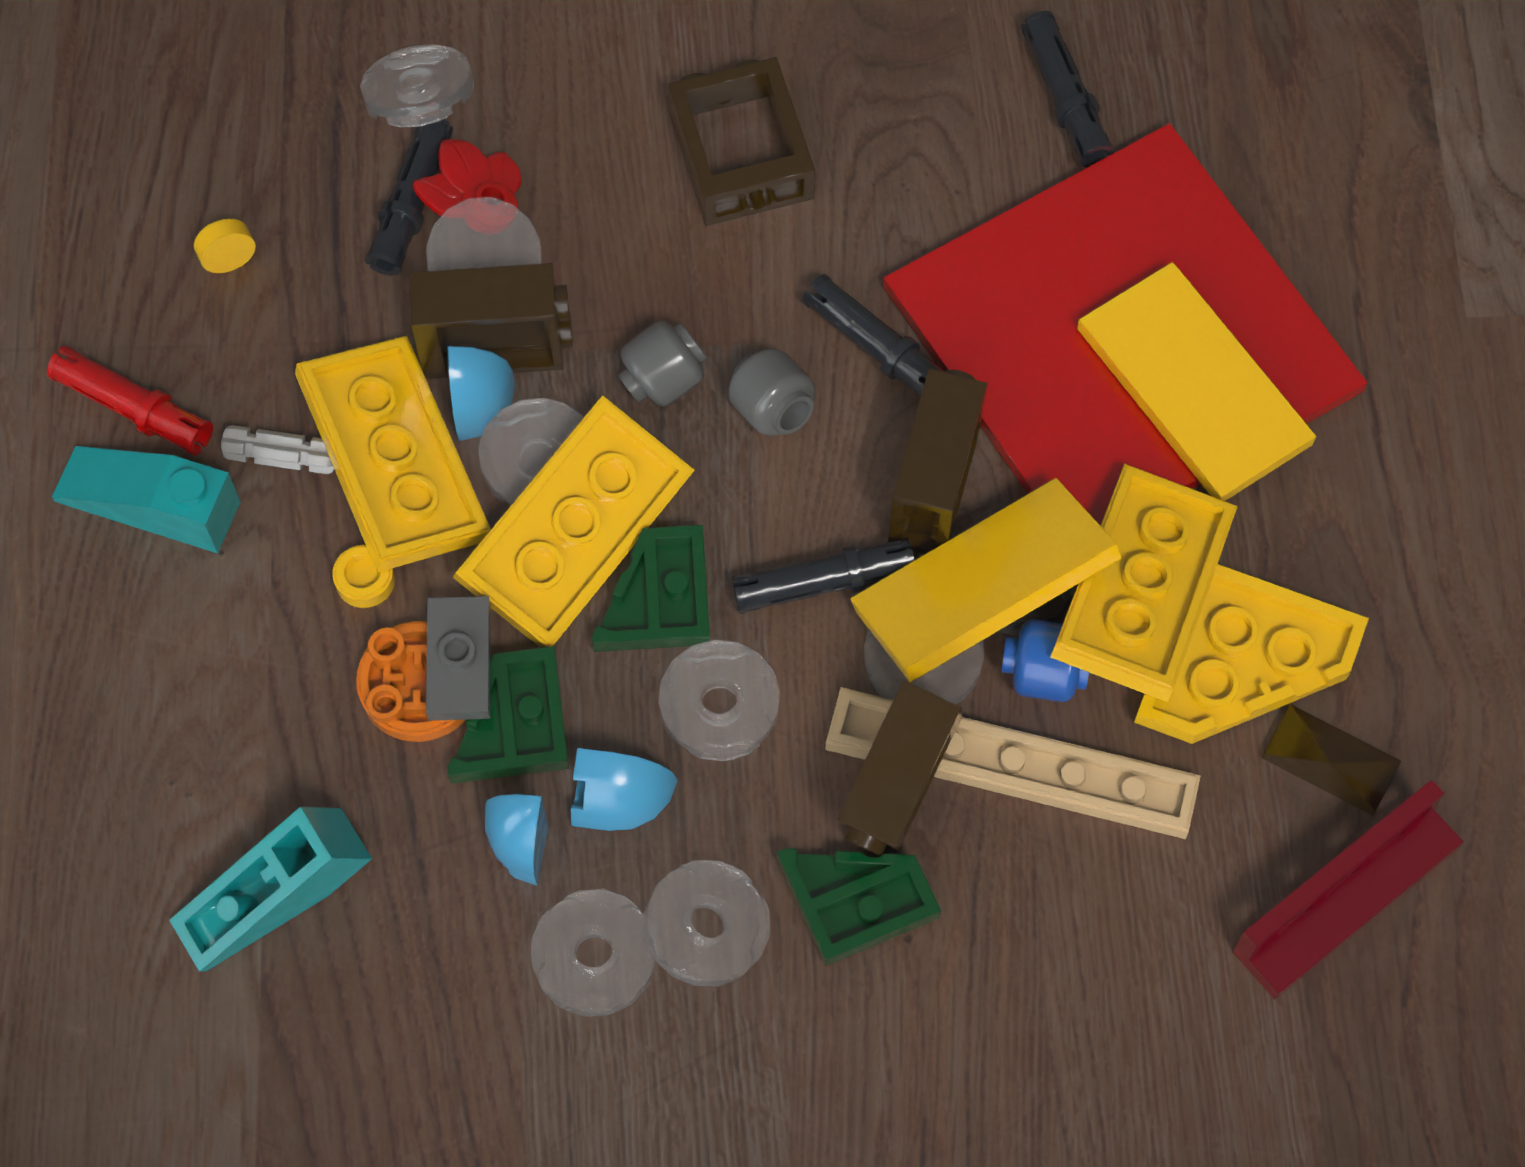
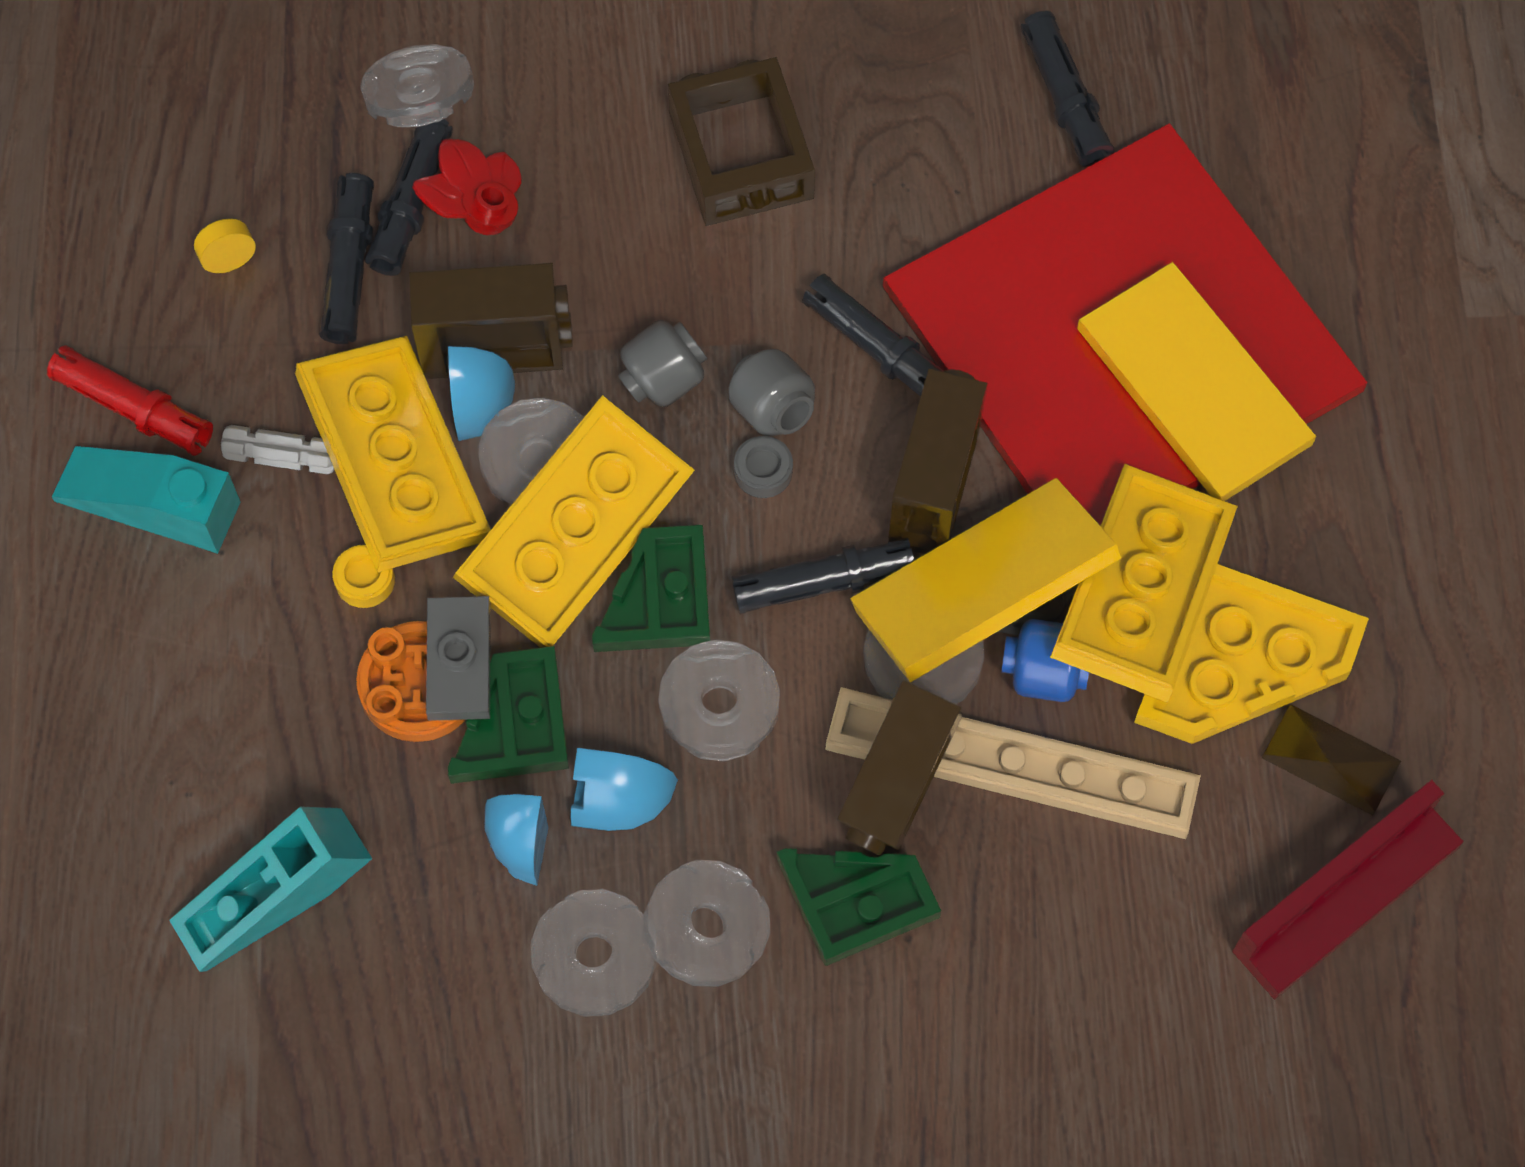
clear tile [426,197,542,271] -> none
none -> black pin [319,173,374,344]
none -> dark grey tile [734,436,793,498]

